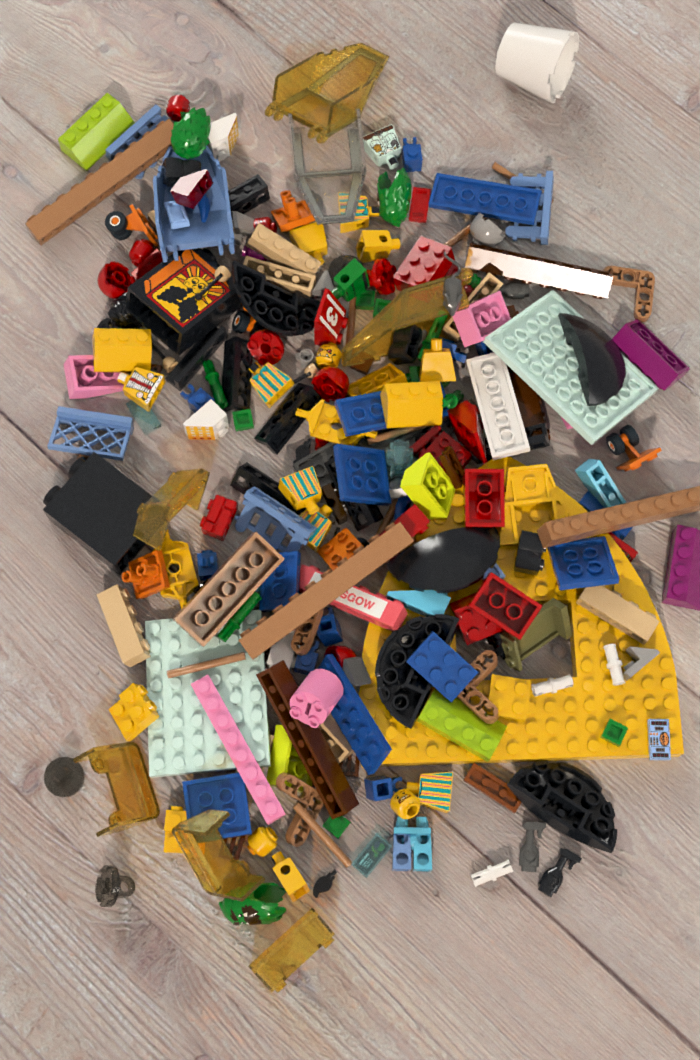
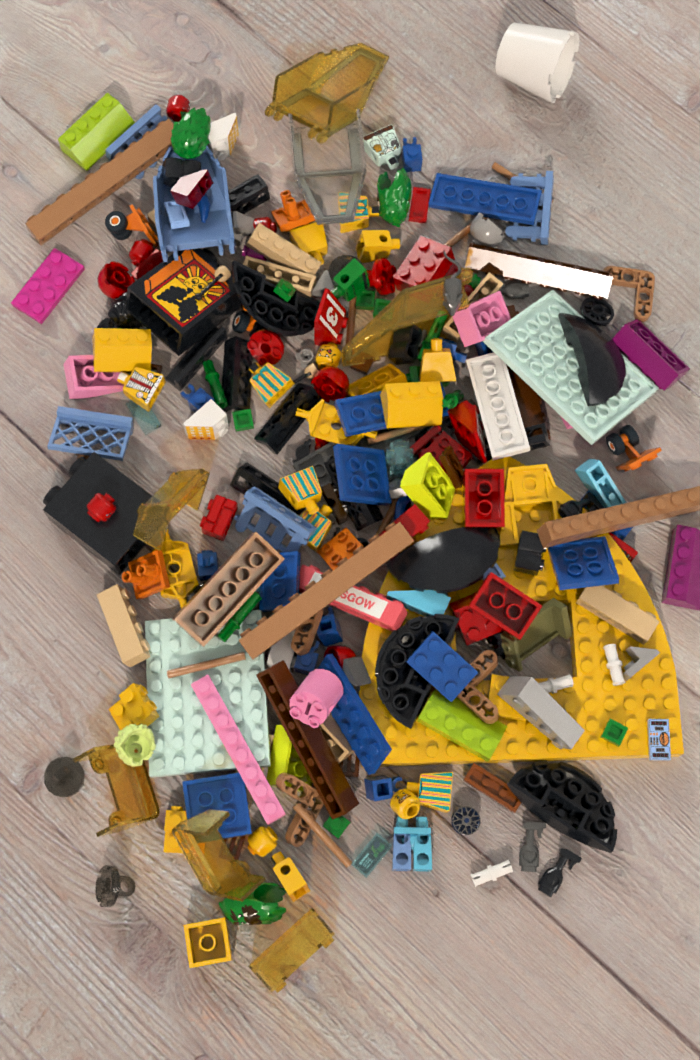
tan hinge [151,339,178,373] -> none
black piece [313,869,337,898] -> none
none -> dark pink plate [11,248,85,324]
none -> red head [87,493,116,522]
none -> yellowish green piece [114,724,156,767]
none -> yellow brick [183,917,233,968]
none -> green plate [273,278,296,302]
none -> wheel [451,806,481,835]
none -> light grey wedge [497,676,585,749]
none -> black piece [558,492,603,518]
none -> black wheel [580,297,614,326]

